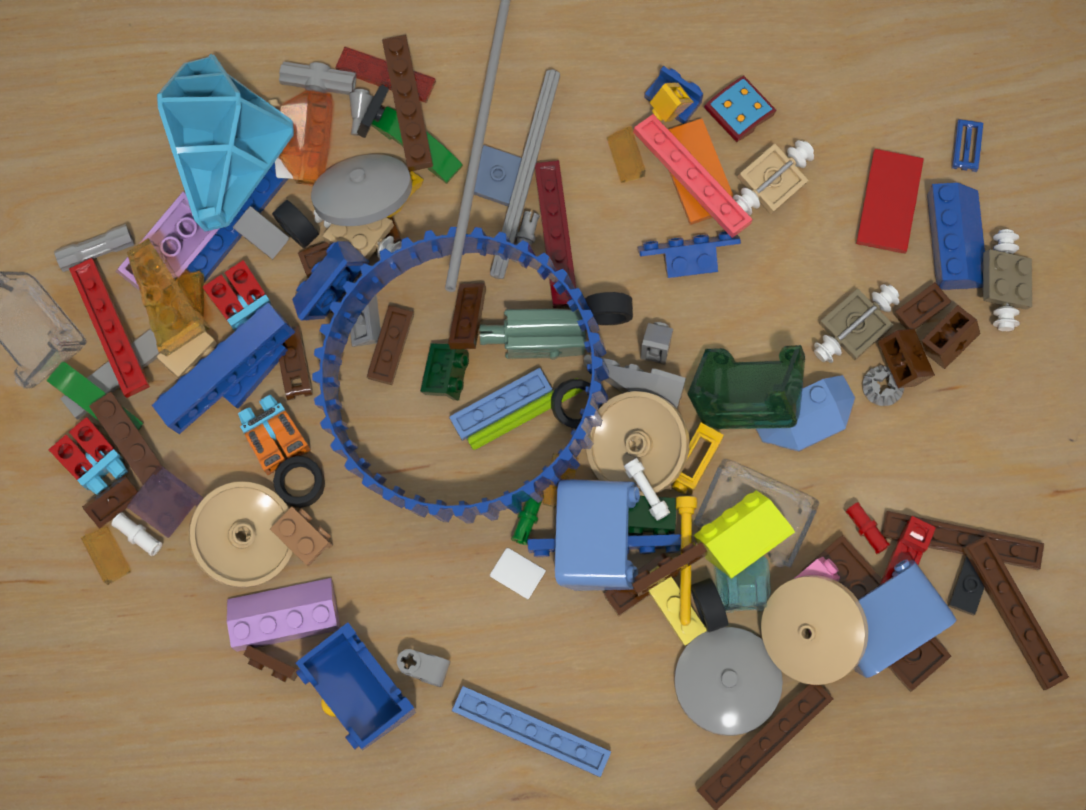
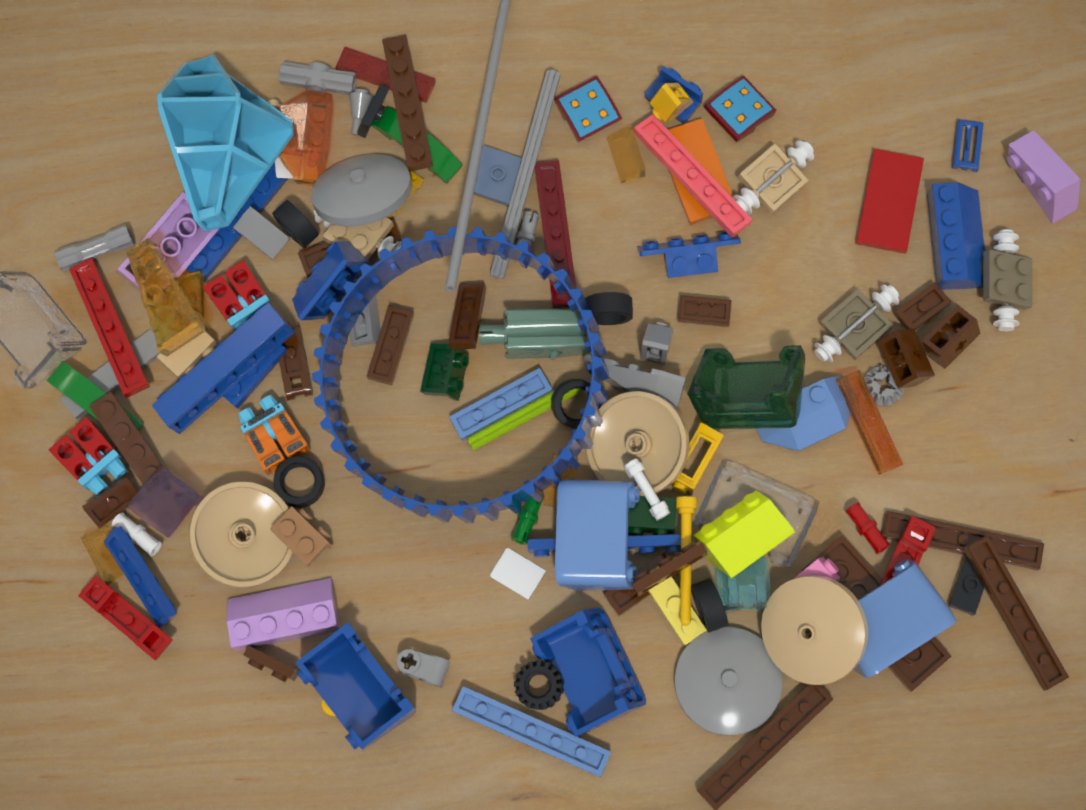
none -> red slope [78,575,173,661]
none -> blue plate [103,526,177,628]
none -> black tyre [514,660,564,710]
none -> blue windscreen [530,608,646,737]
none -> dark azure slope [554,76,622,142]
none -> reddish brown plate [678,295,732,327]
none -> clear orange tile [836,370,904,475]
none -> lavender wedge [1007,130,1081,224]

